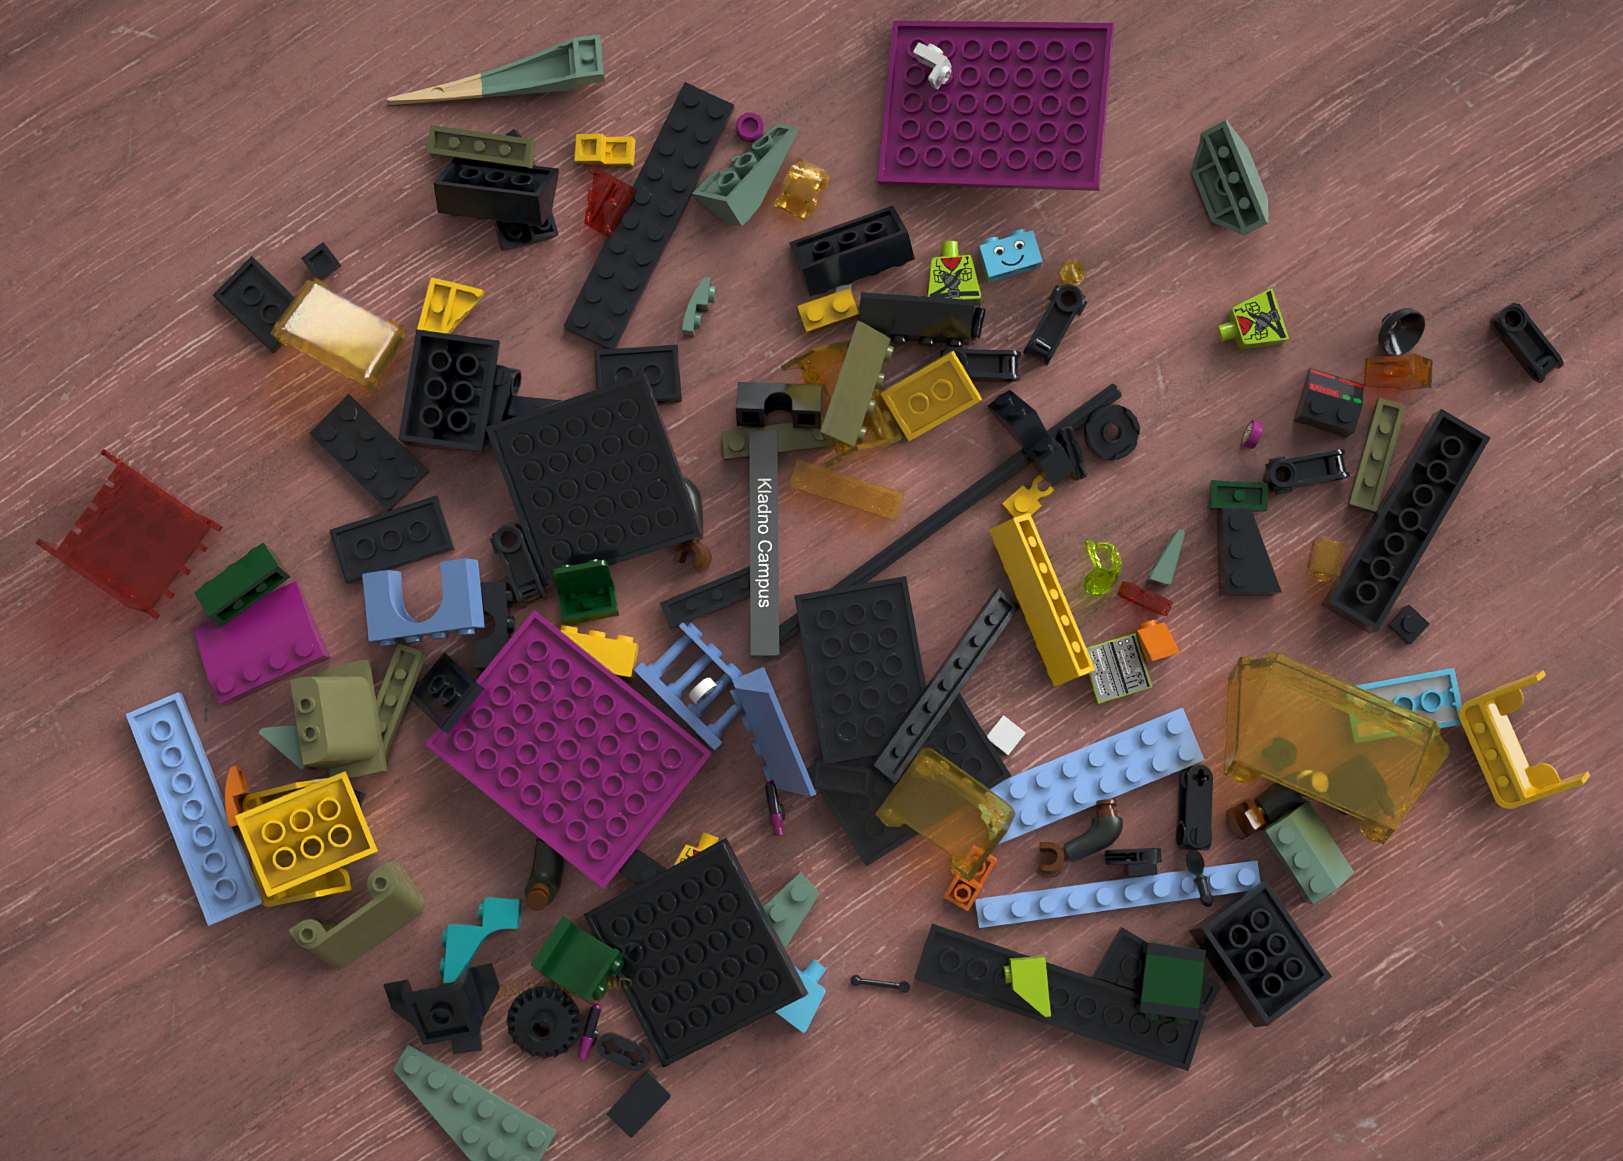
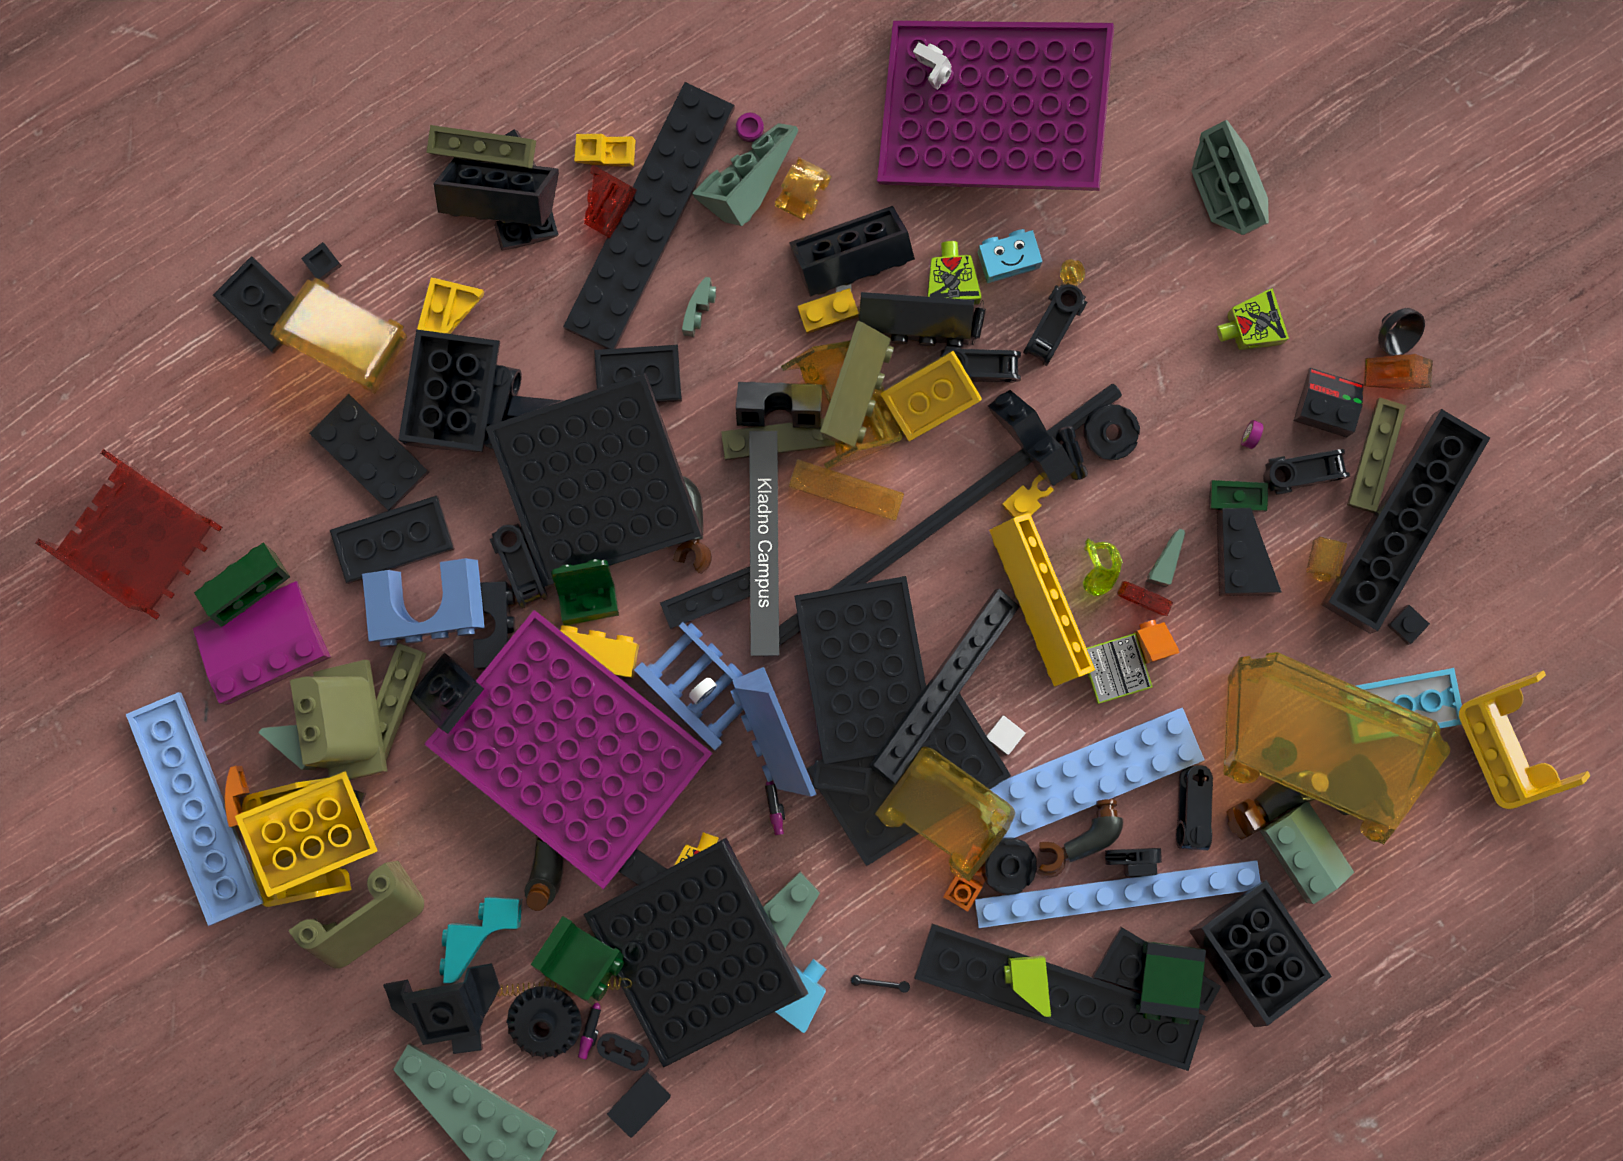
sand green plate [386,34,605,105] -> none
black piece [1186,850,1214,907] -> none
black piece [1490,303,1564,383] -> none
none -> black tile [981,837,1037,895]

